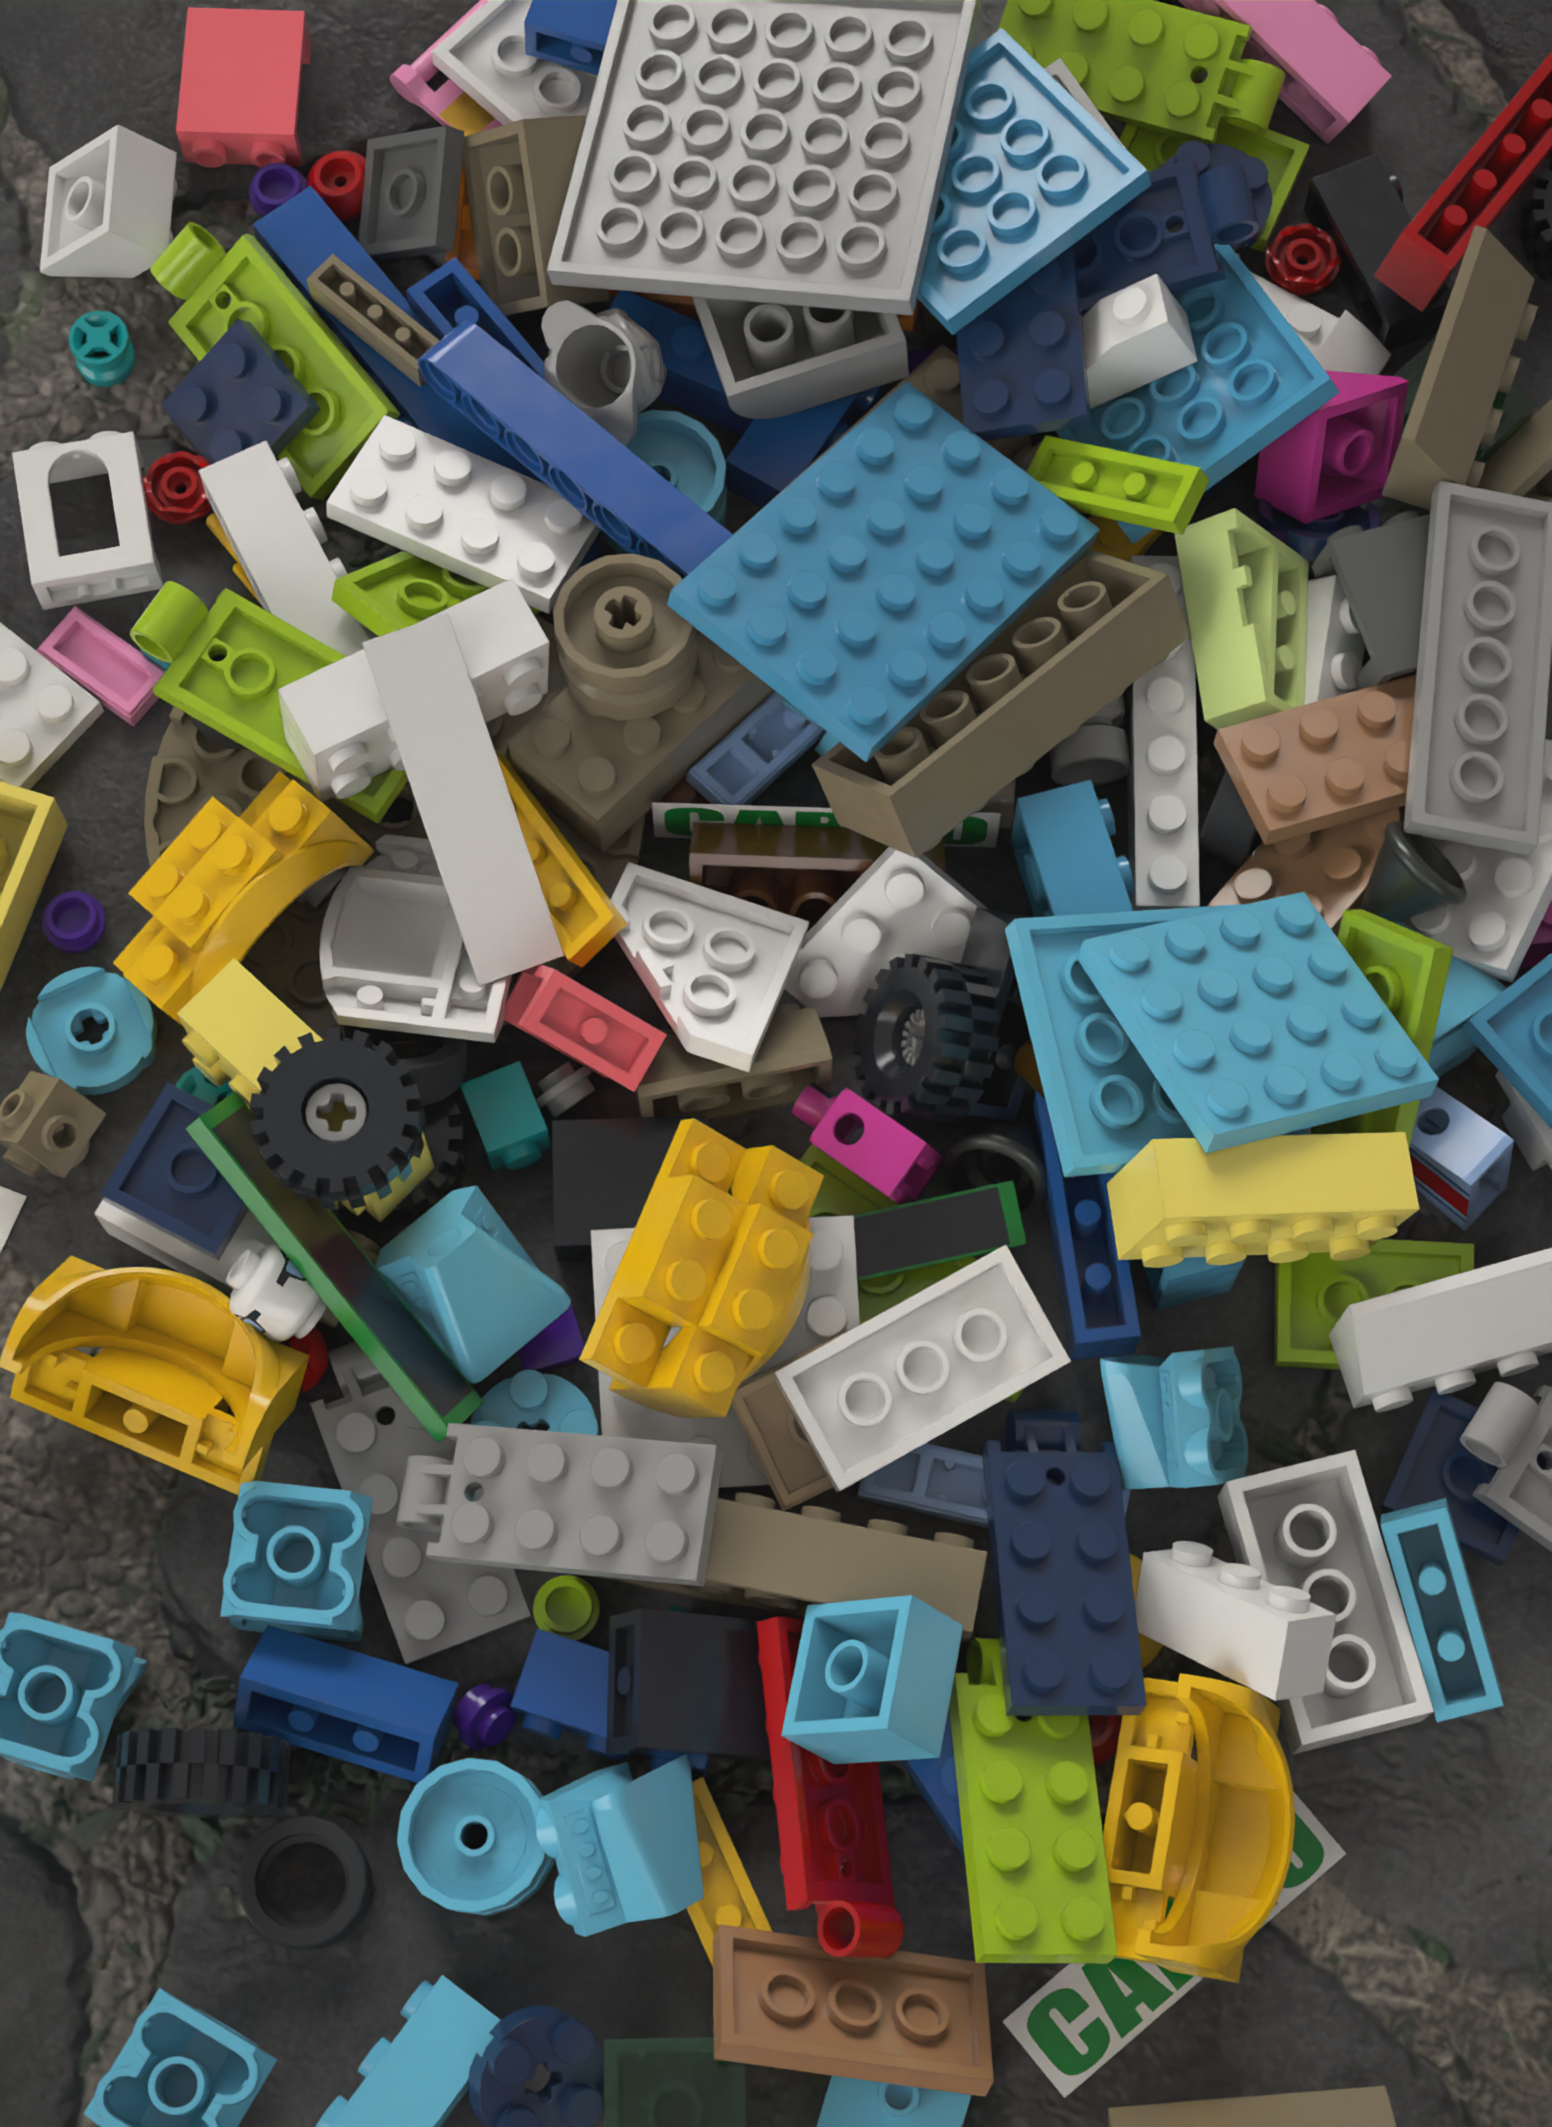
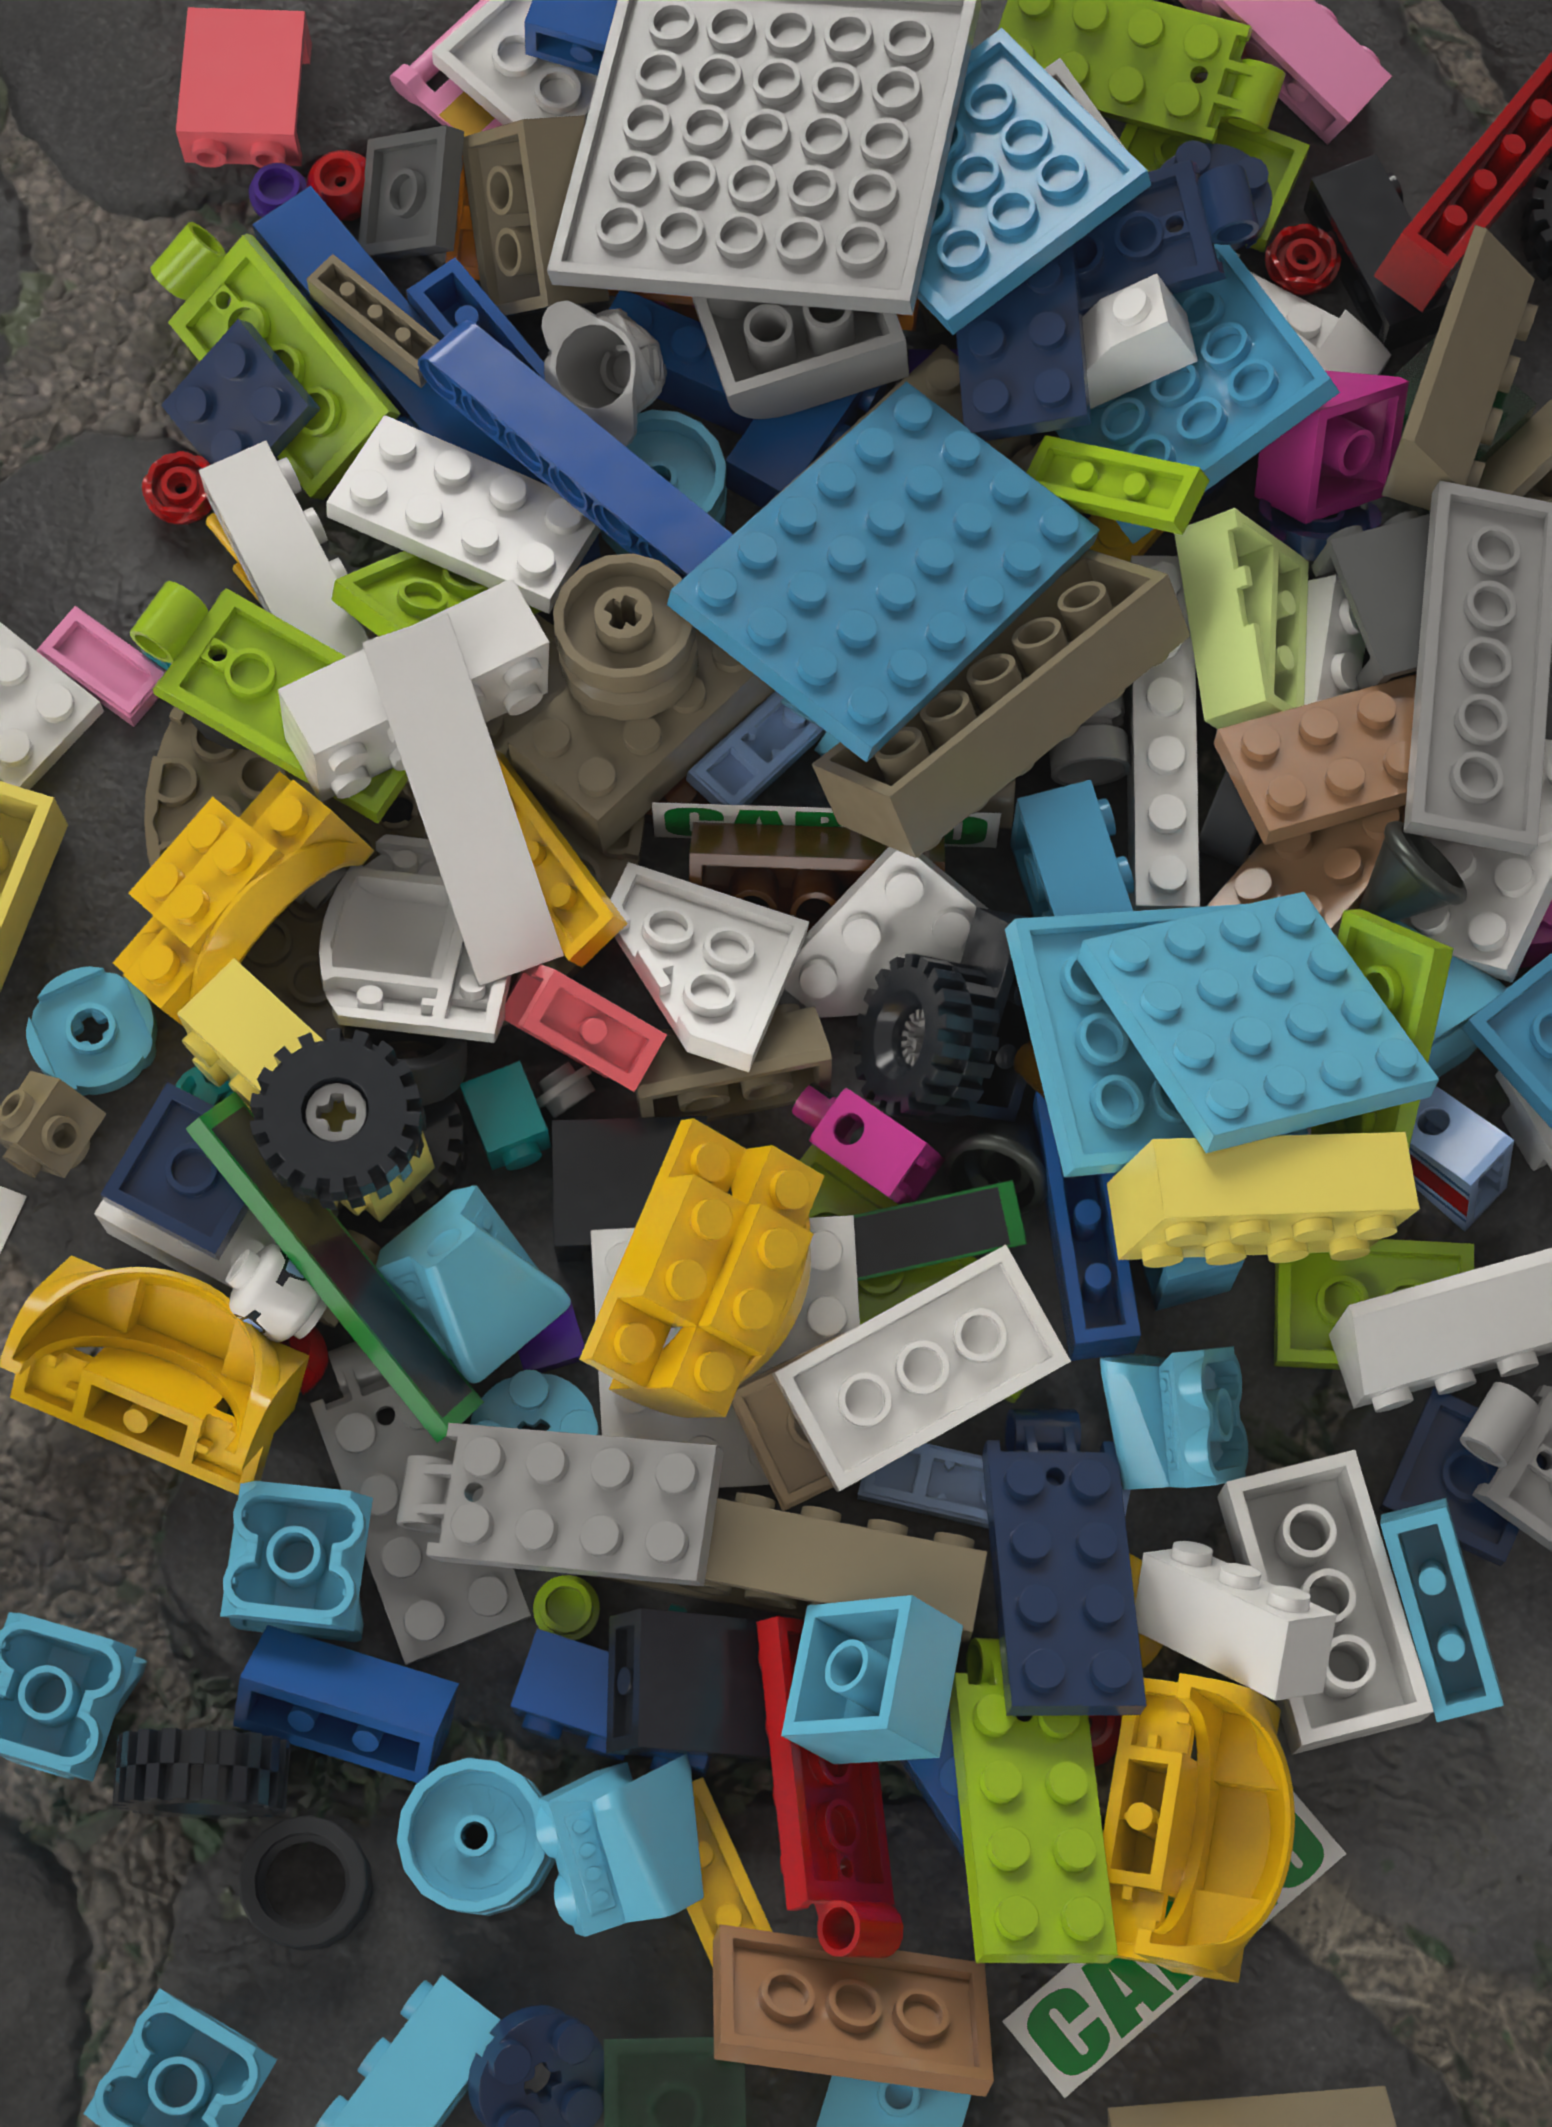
white panel [12,431,163,610] -> none
white slope [40,125,177,278] -> none
dark purple plate [42,891,107,953] -> none
teal wheel [68,310,136,387] -> none
dark purple plate [453,1684,515,1750] -> none

